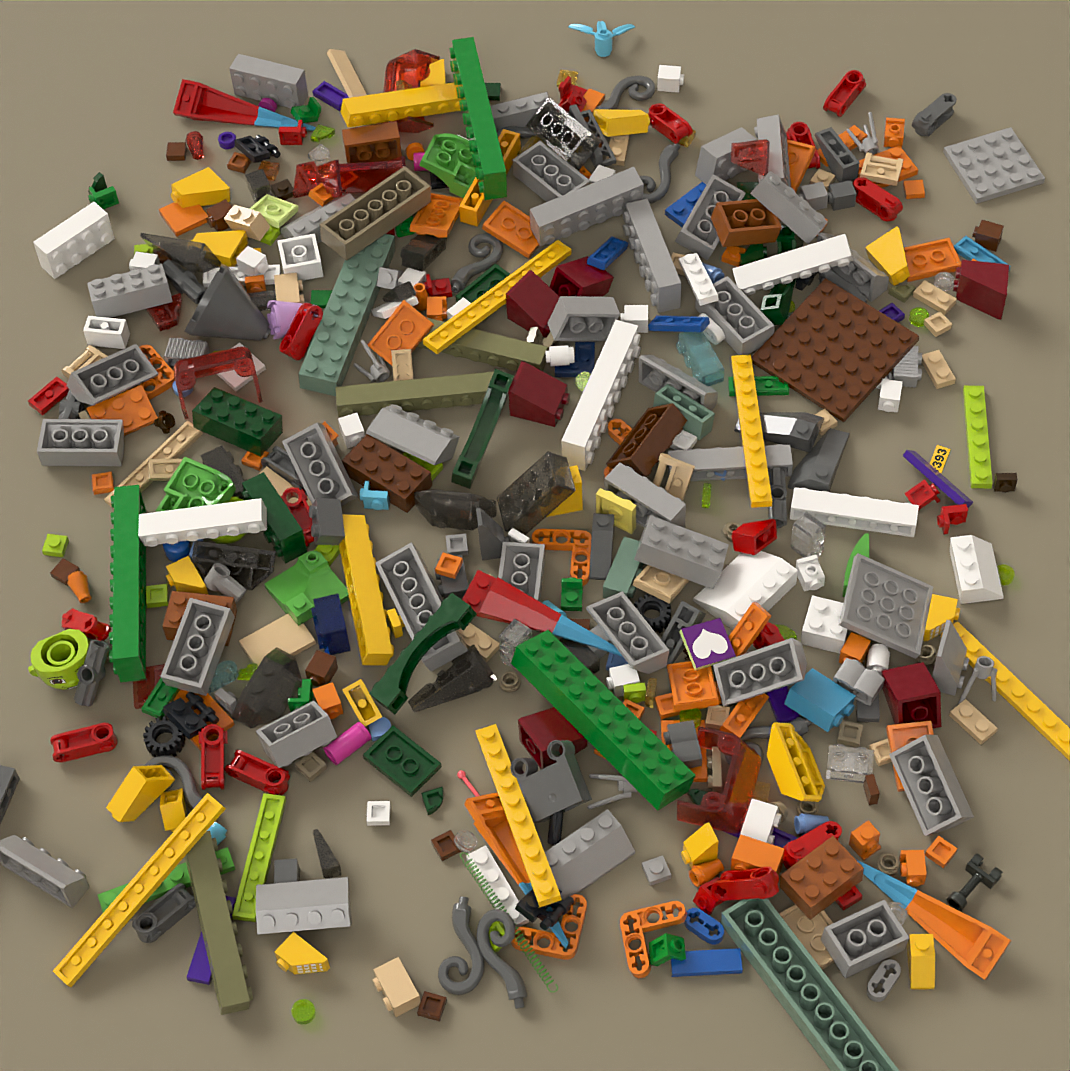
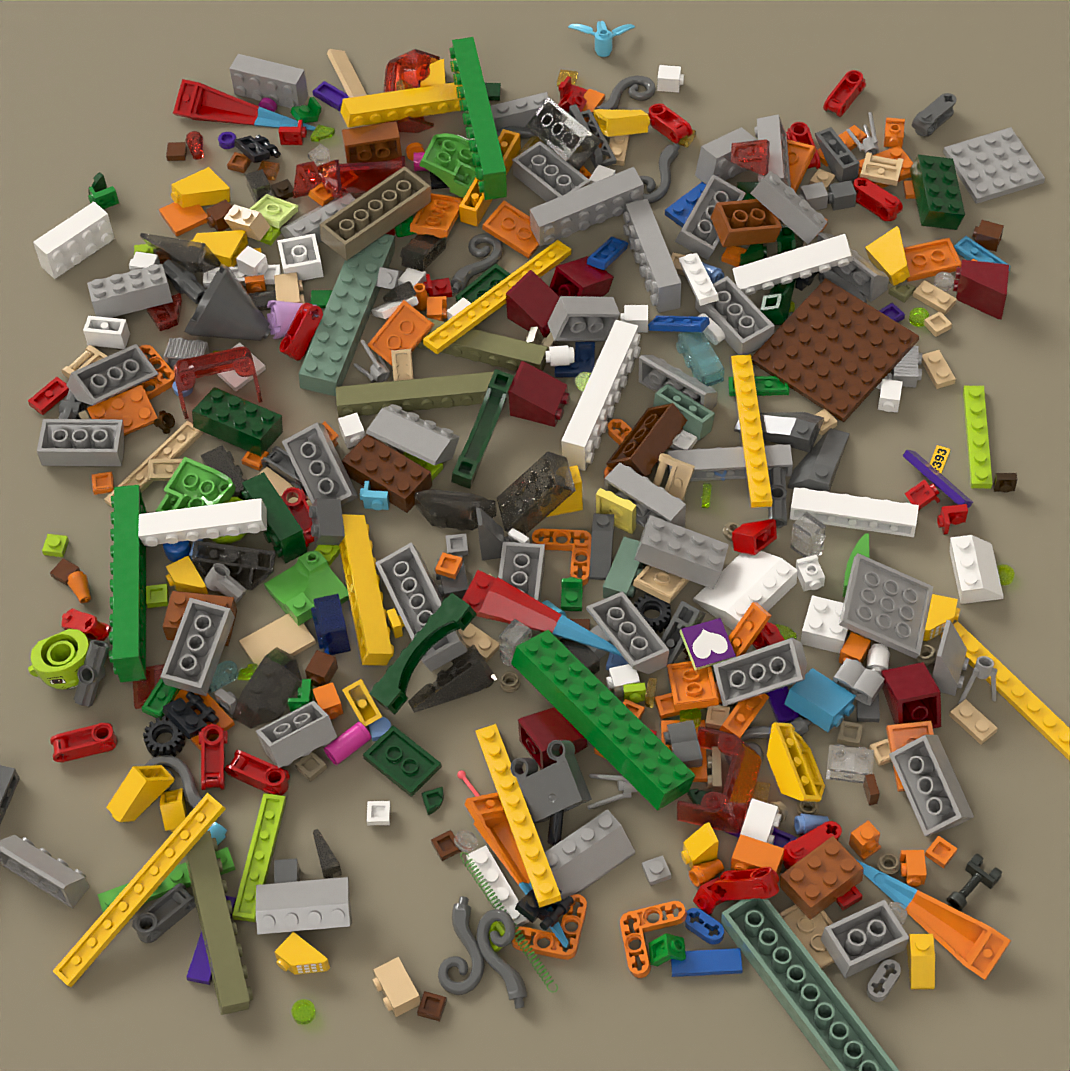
none -> dark green brick [910,154,965,230]

